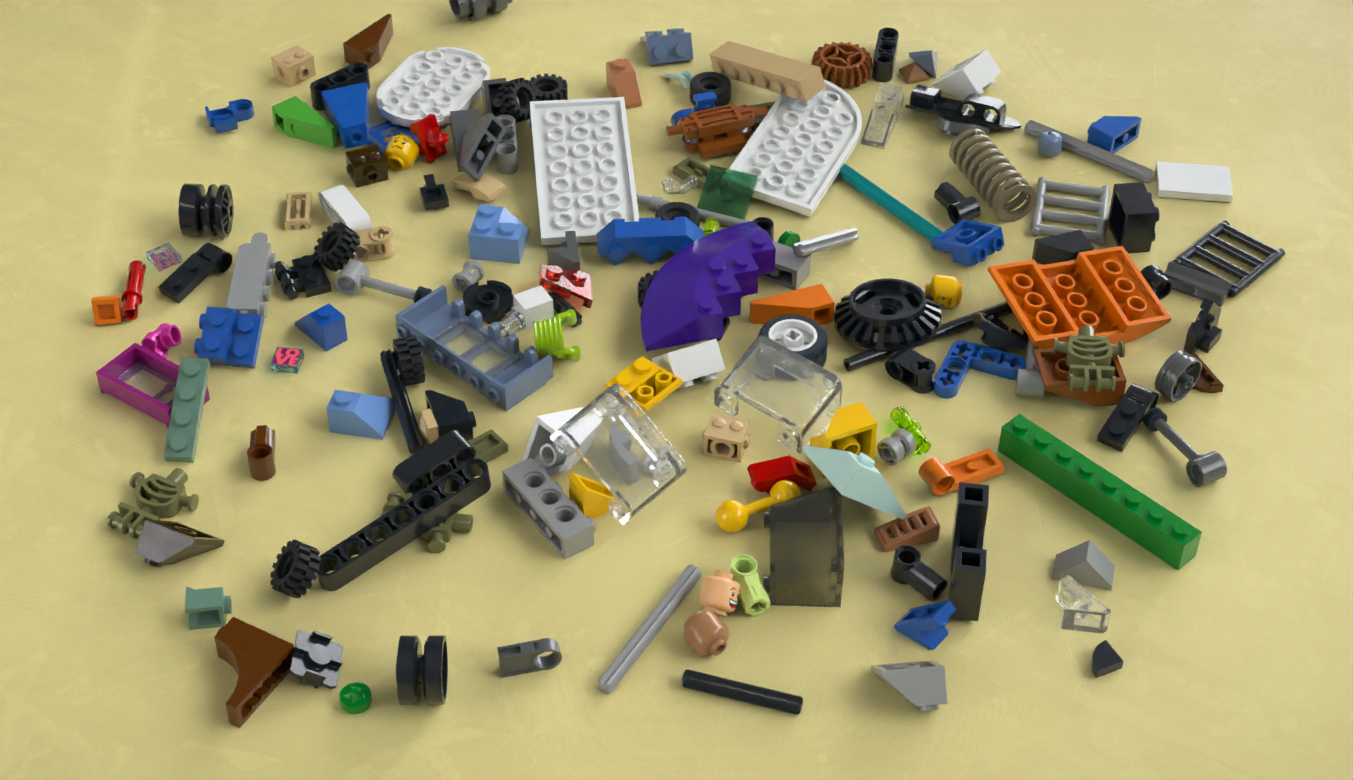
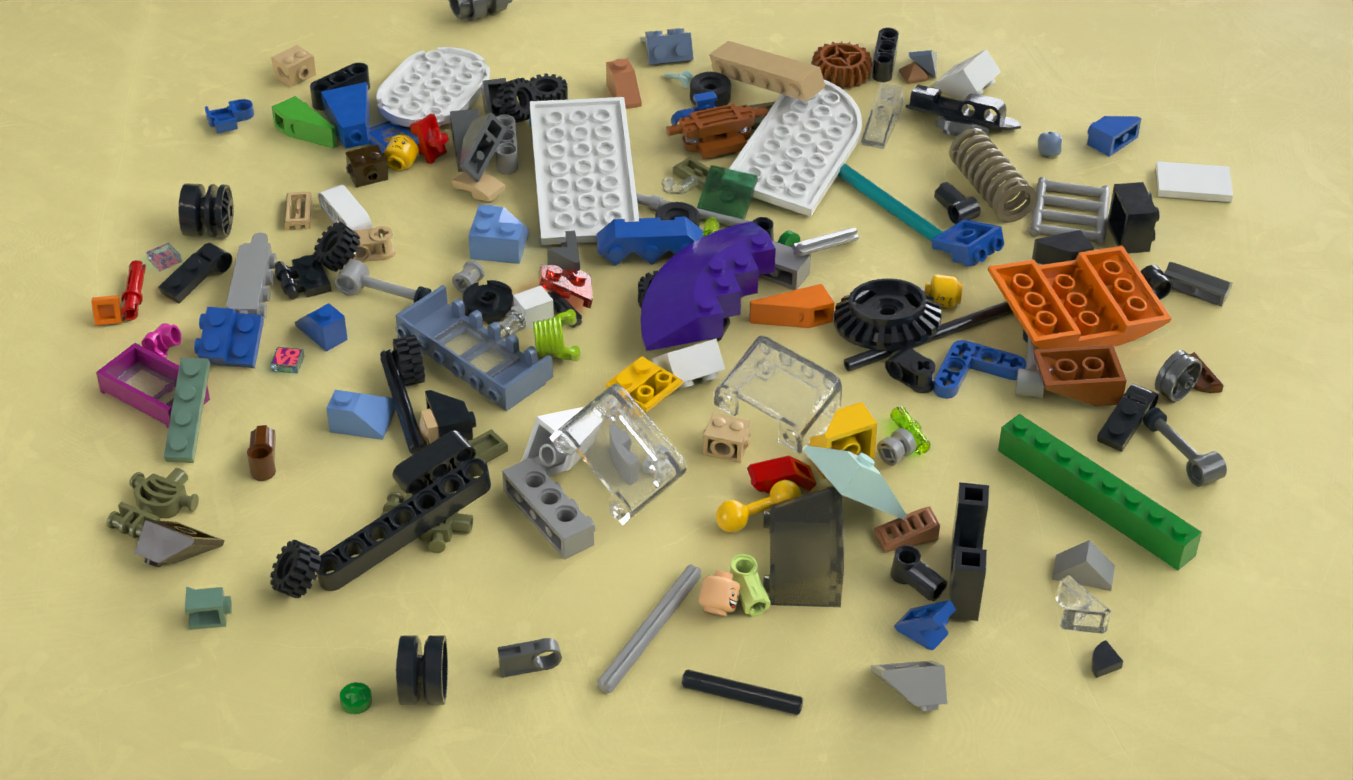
reddish brown arch [214,617,294,728] -> none
piece [289,630,343,689] -> none
reddish brown slope [343,14,393,69] -> none
black plate [420,174,449,211] -> none
yellow slope [569,472,622,519] -> none
medium nougat head [684,611,729,657] -> none
wheel [757,315,828,381] -> none
orange plate [918,448,1004,495] -> none
black plate [972,312,1027,352] -> none
light grey axle [1024,120,1153,183] -> none
olive piece [1052,325,1125,392] -> none
black bar [1172,220,1285,298] -> none
black plate [1184,298,1222,354] -> none

